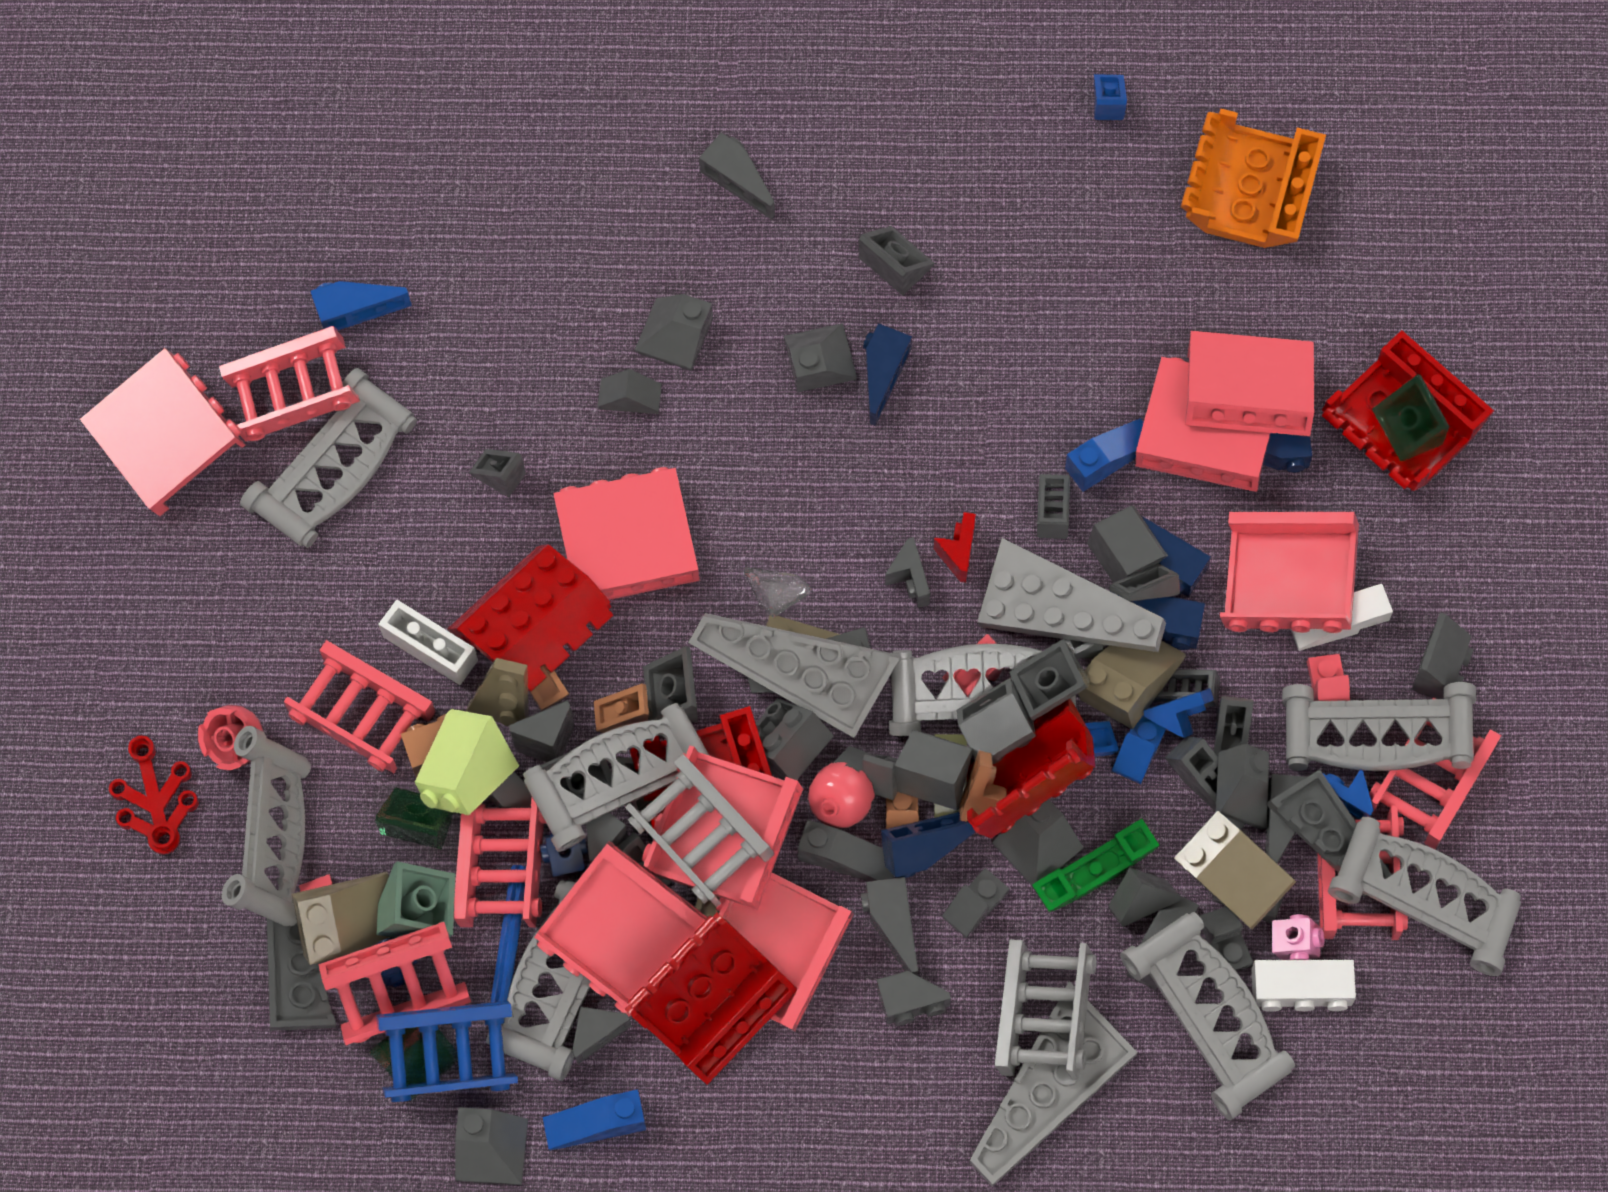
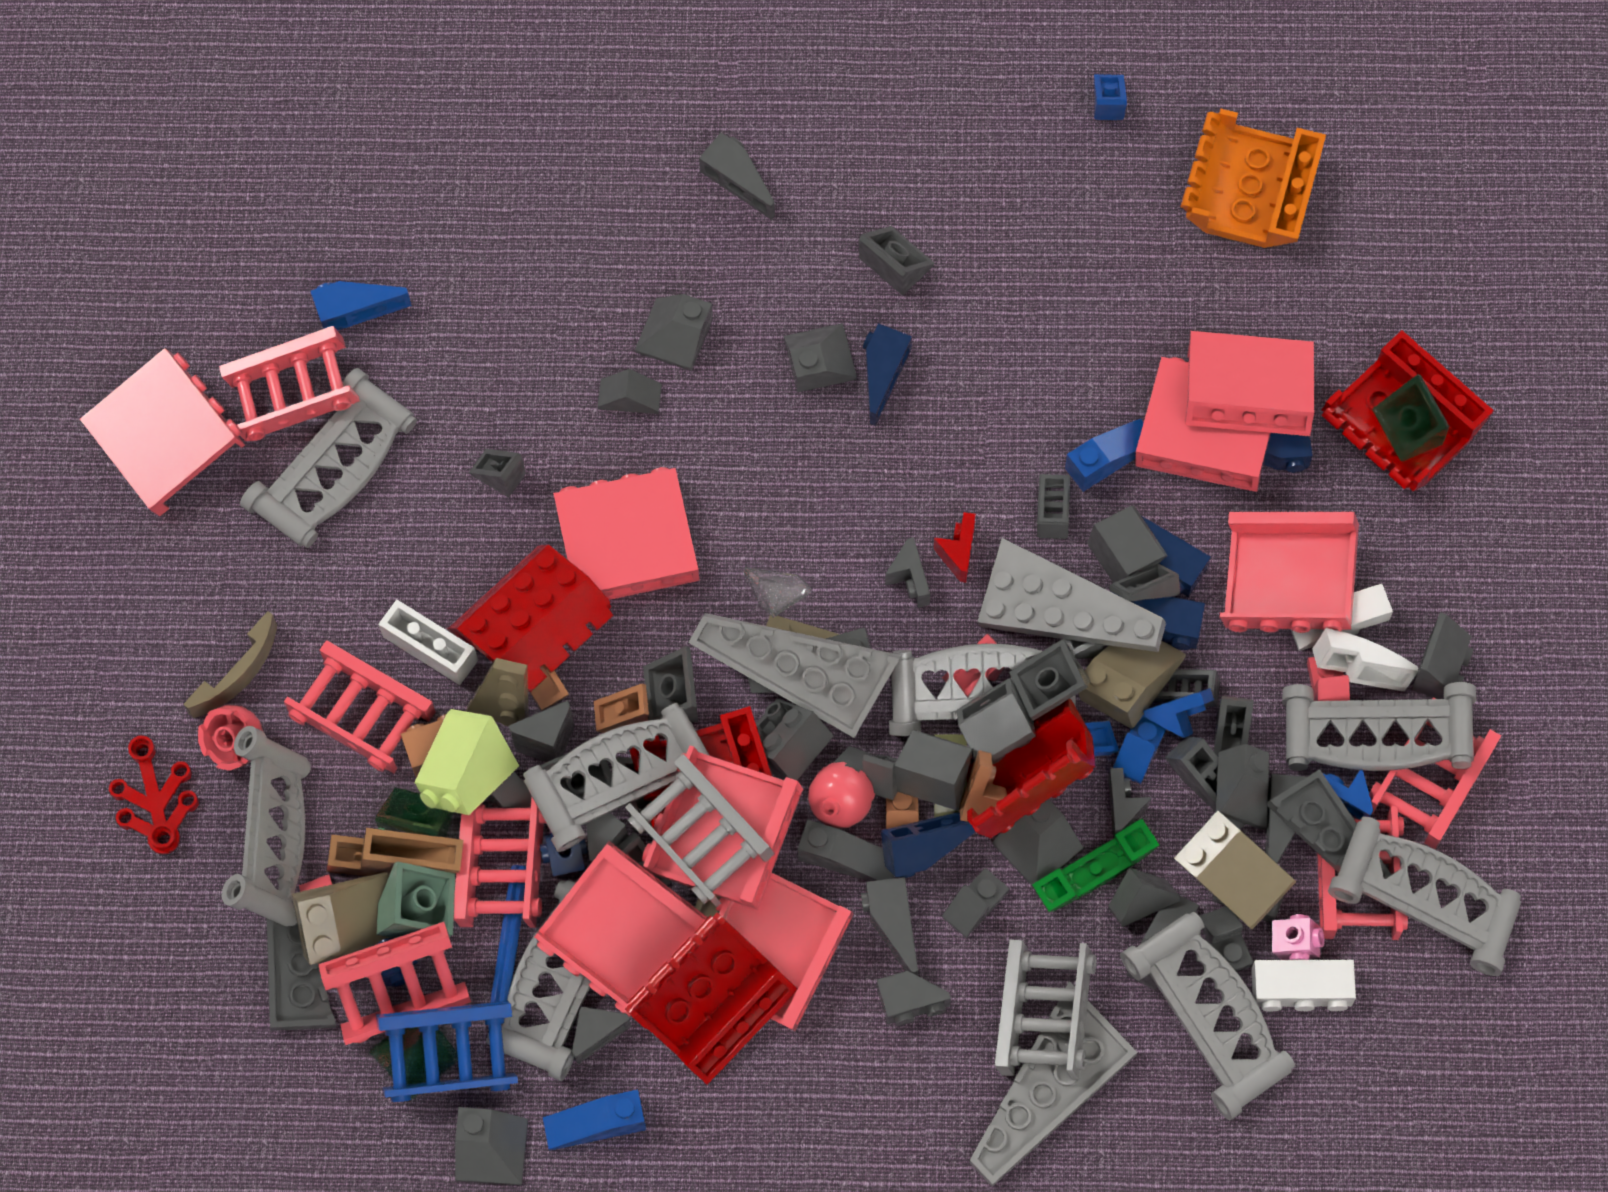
none -> dark tan slope [183,611,277,718]
none -> medium nougat slope [326,828,464,876]
none -> dark grey slope [1108,768,1151,839]
none -> white slope [1312,628,1419,692]

